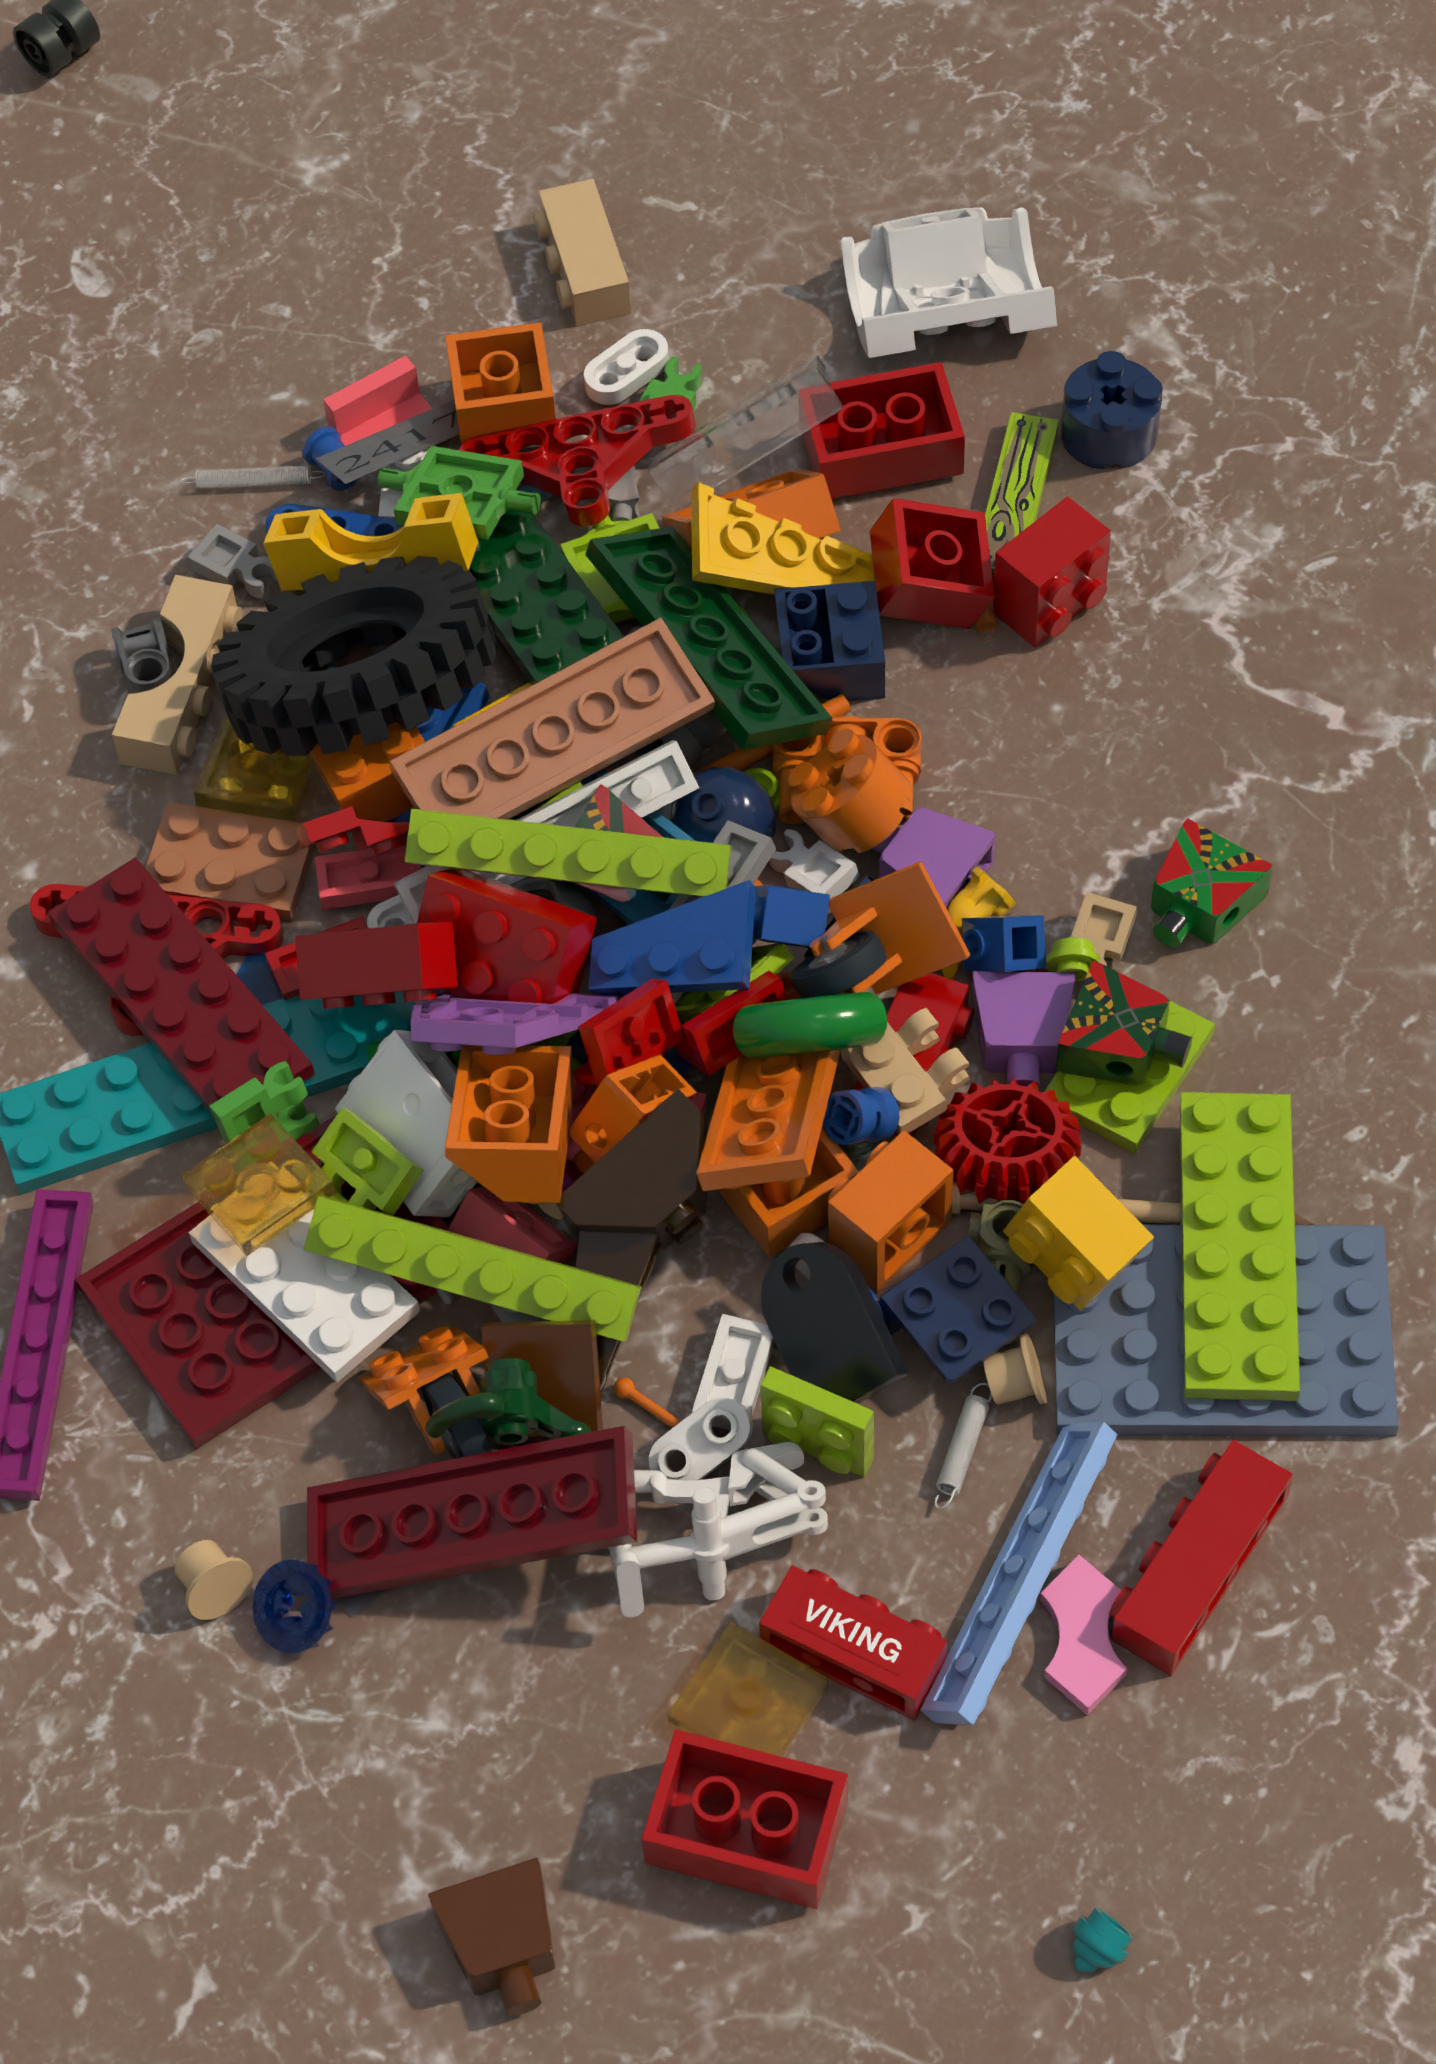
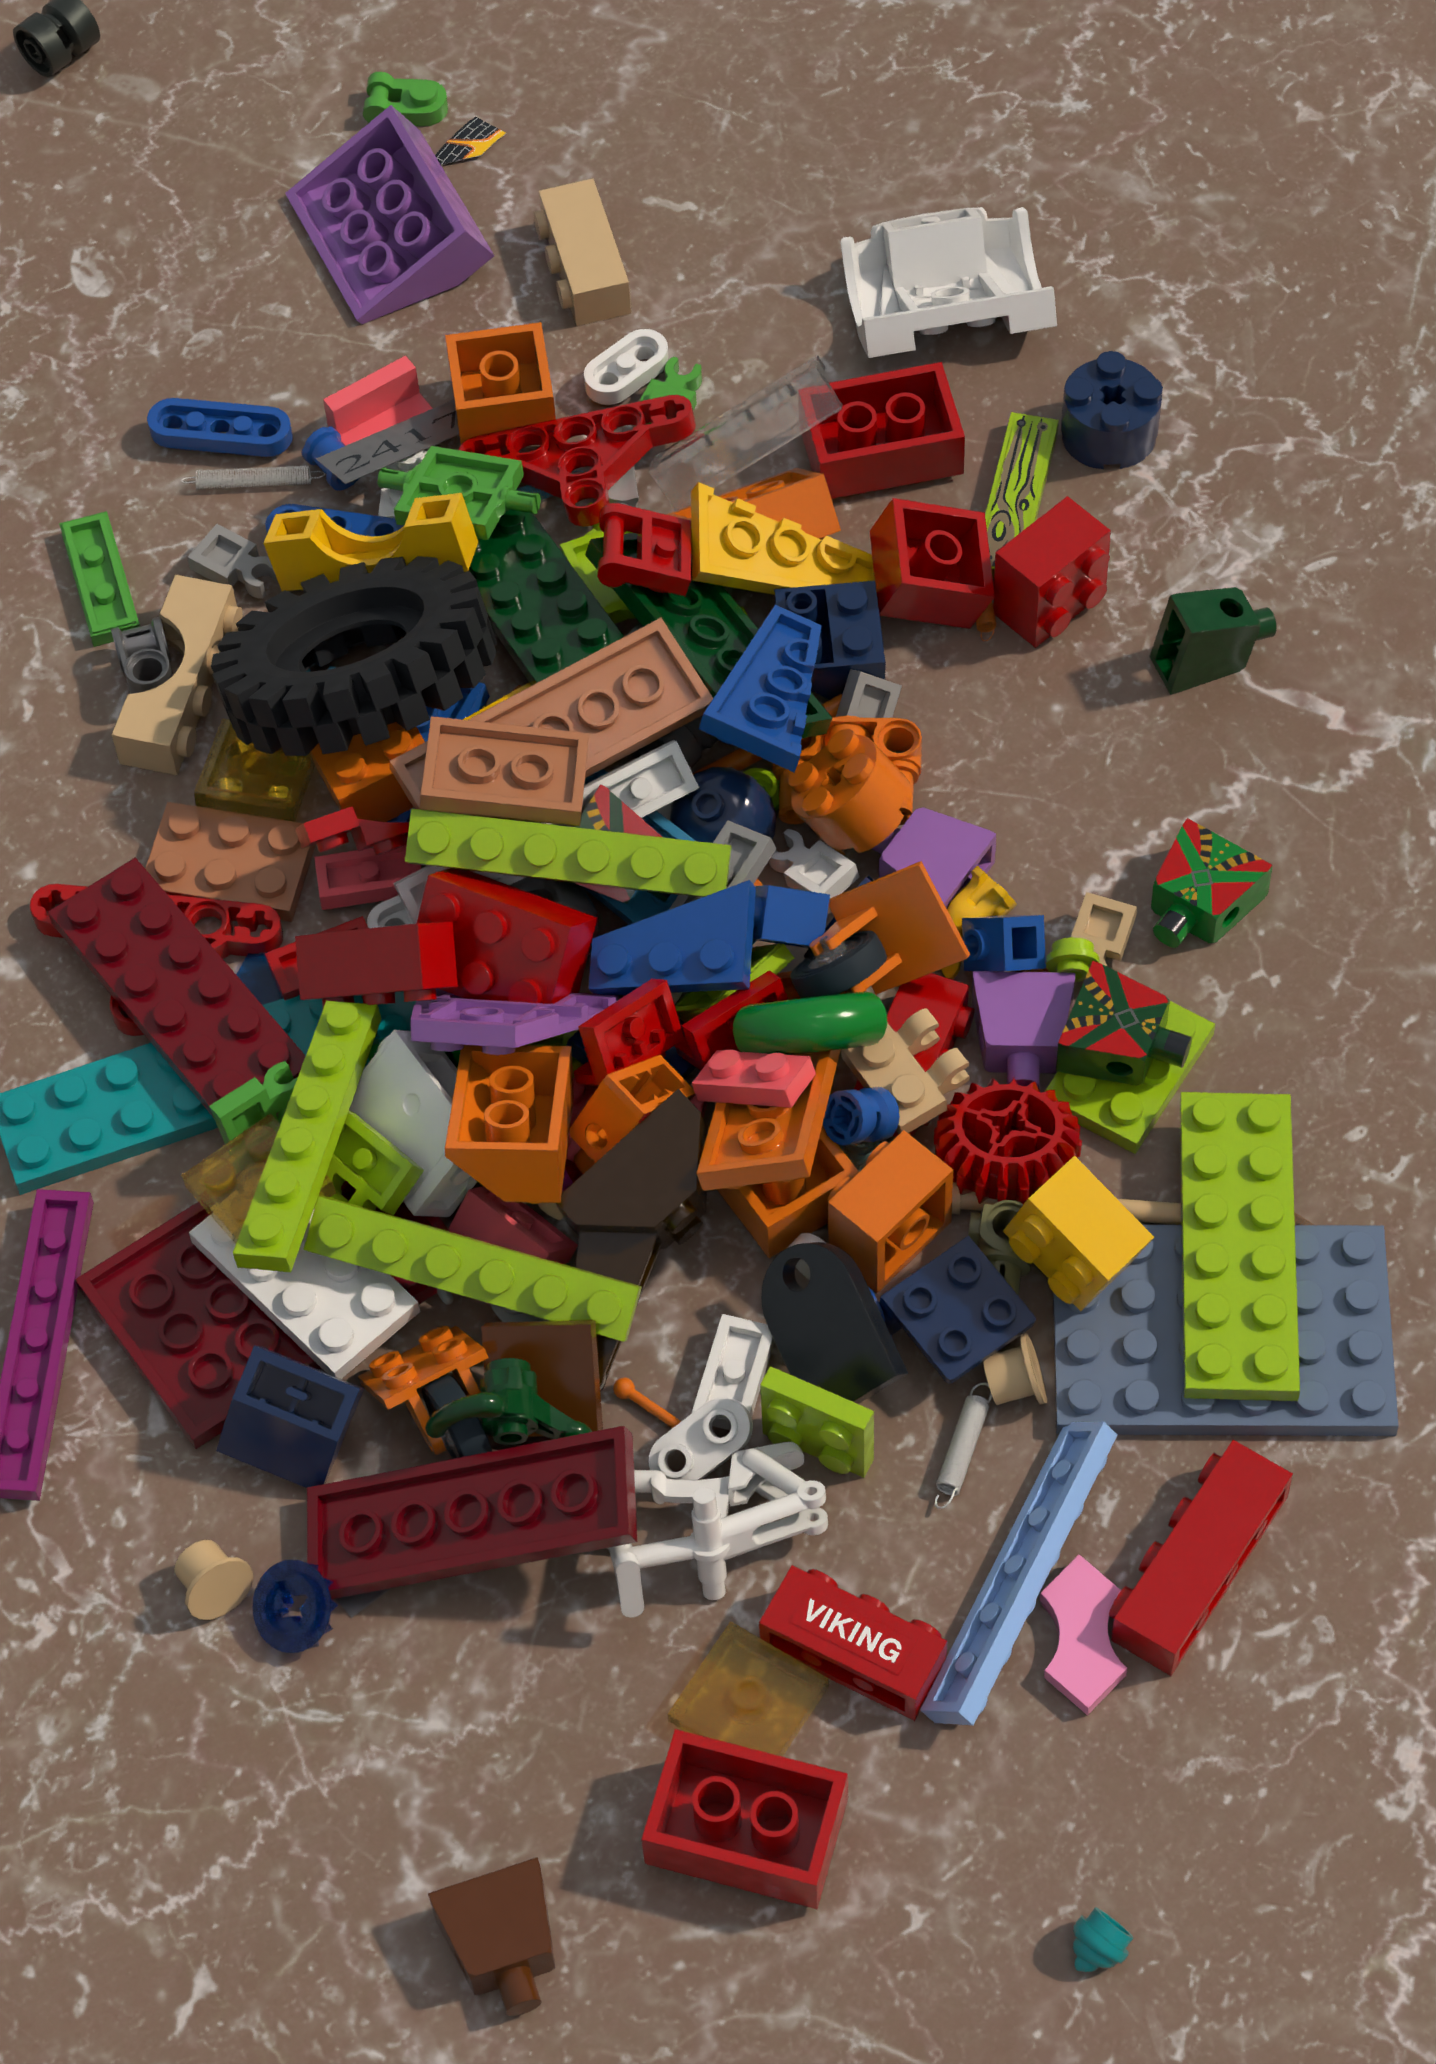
none -> bright green tile [59,511,140,647]
none -> blue plate [147,398,293,457]
none -> dark blue slope [216,1345,365,1488]
none -> lime plate [233,1001,382,1272]
none -> medium lavender slope [285,105,495,324]
none -> bright green plate [363,72,448,127]
none -> nougat plate [420,716,590,826]
none -> sticker [435,116,506,165]
none -> red plate [597,503,691,596]
none -> coral plate [691,1050,816,1108]
none -> blue wing [699,605,822,773]
none -> light grey plate [836,669,902,718]
none -> dark green torso [1149,587,1277,695]

